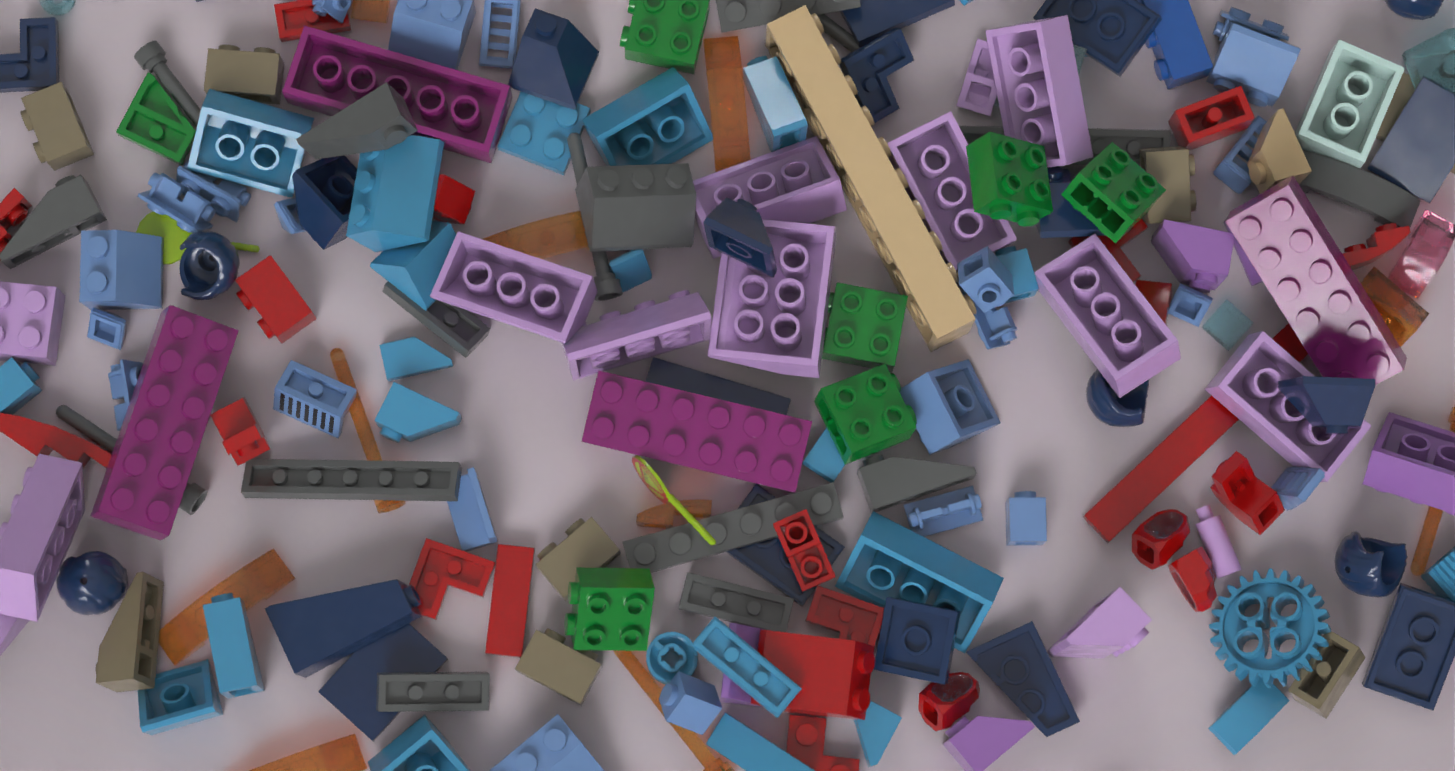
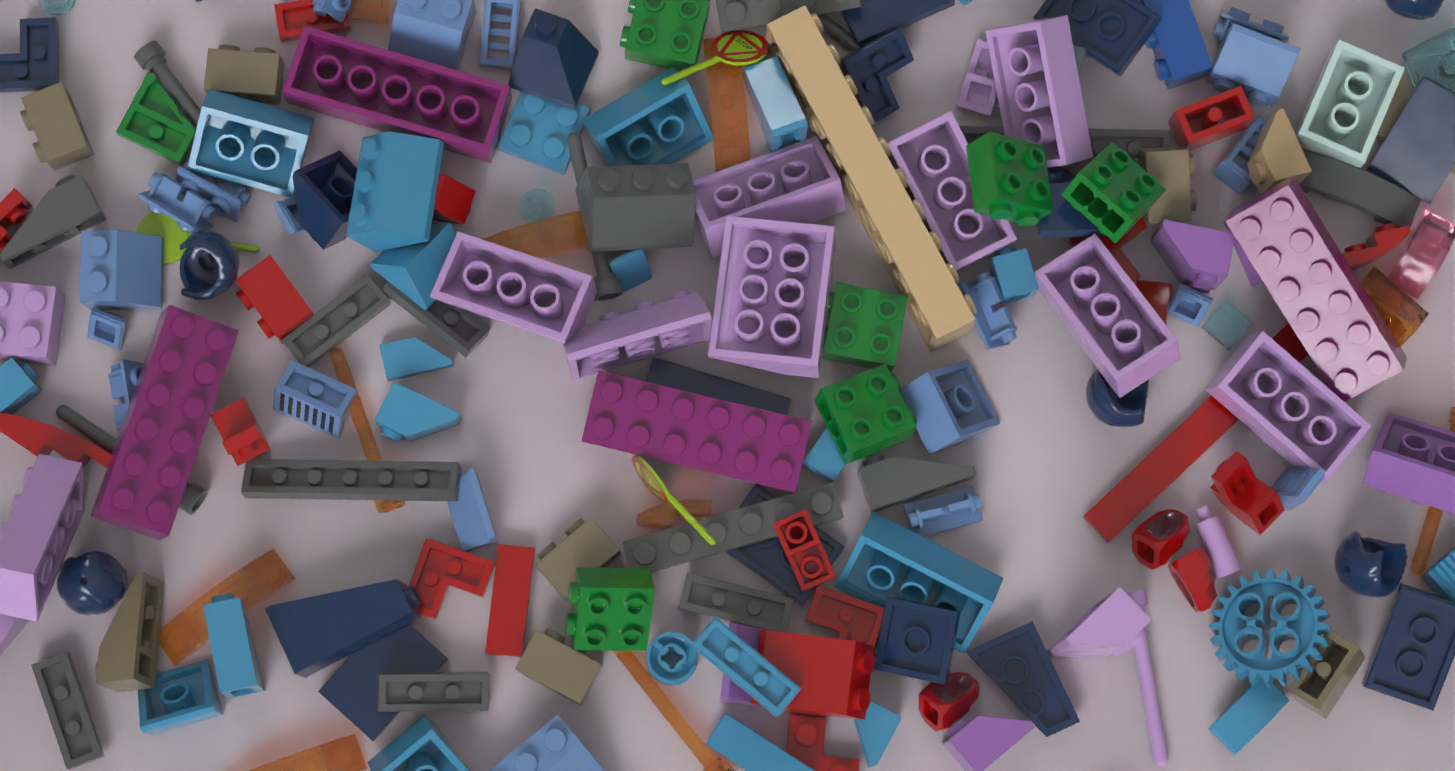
dark grey slope [296,82,418,159] -> none
medium blue brick [659,671,722,735] -> none
dark blue slope [703,197,777,277] -> none
medium blue brick [957,246,1014,313] -> none
medium blue brick [1005,491,1047,546] -> none
dark blue slope [1278,376,1375,434] -> none
none -> dark grey plate [31,652,105,770]
none -> dark grey plate [282,274,391,368]
none -> clear light blue plate [519,188,555,224]
none -> piece [661,30,768,85]
none -> lavender piece [1126,590,1168,767]

